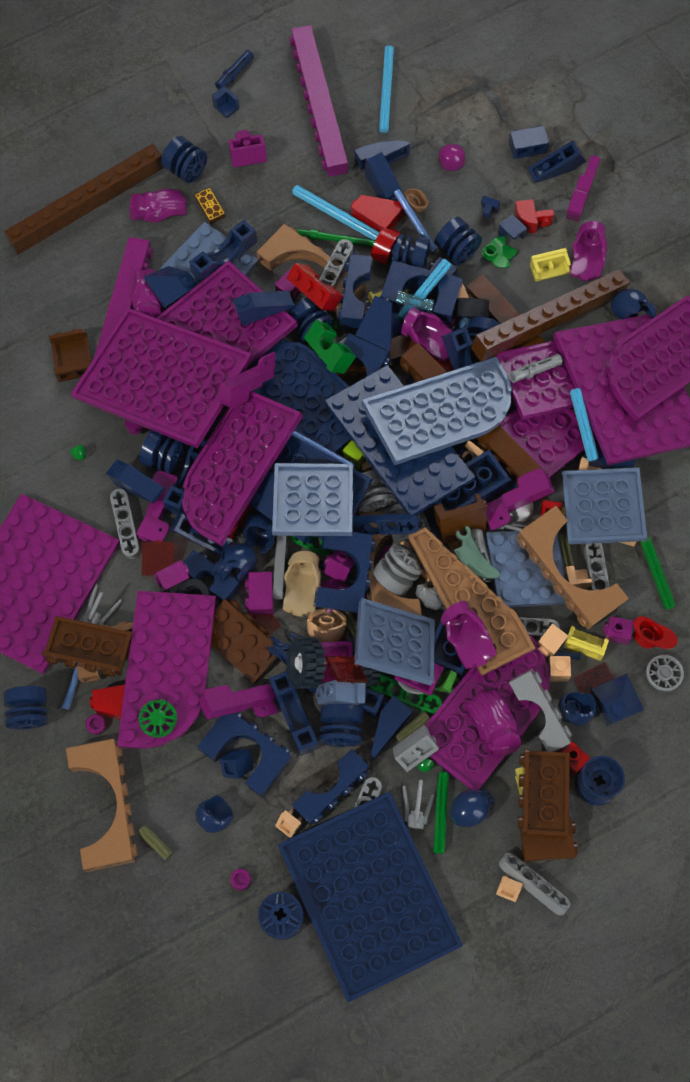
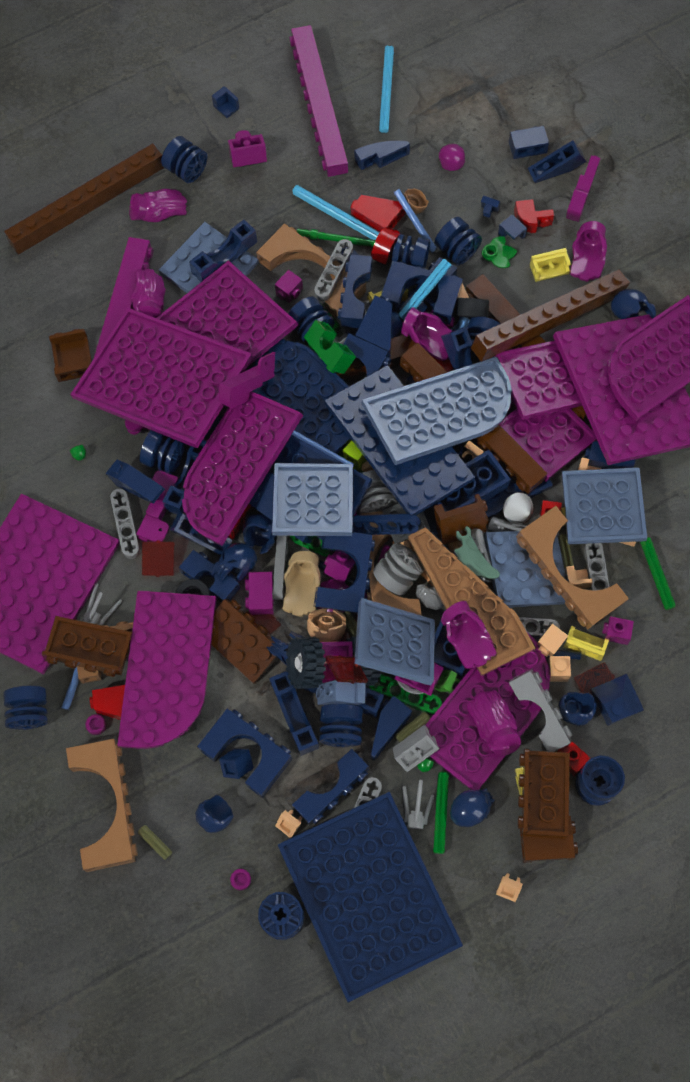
green wheel [139,699,177,738] -> none
dark blue slope [144,266,197,308] -> none
magenta slope [153,560,190,592] -> none
reddish brown tile [194,187,226,224] -> none
magenta piece [199,684,279,719] -> none
dark blue pin [214,50,254,90] -> none
dark blue slope [233,291,294,326] -> none
red arch [286,263,343,311] -> none
dark blue slope [365,149,402,201] -> none
clear light blue pin [395,291,434,312] -> none
magenta piece [485,468,554,531] -> none
light grey beam [499,853,571,915] -> none
light grey pin [509,354,562,383] -> none
medium azure axle [570,388,598,461] -> none
red piece [632,616,678,649] -> none
light grey wheel [646,655,684,692] -> none

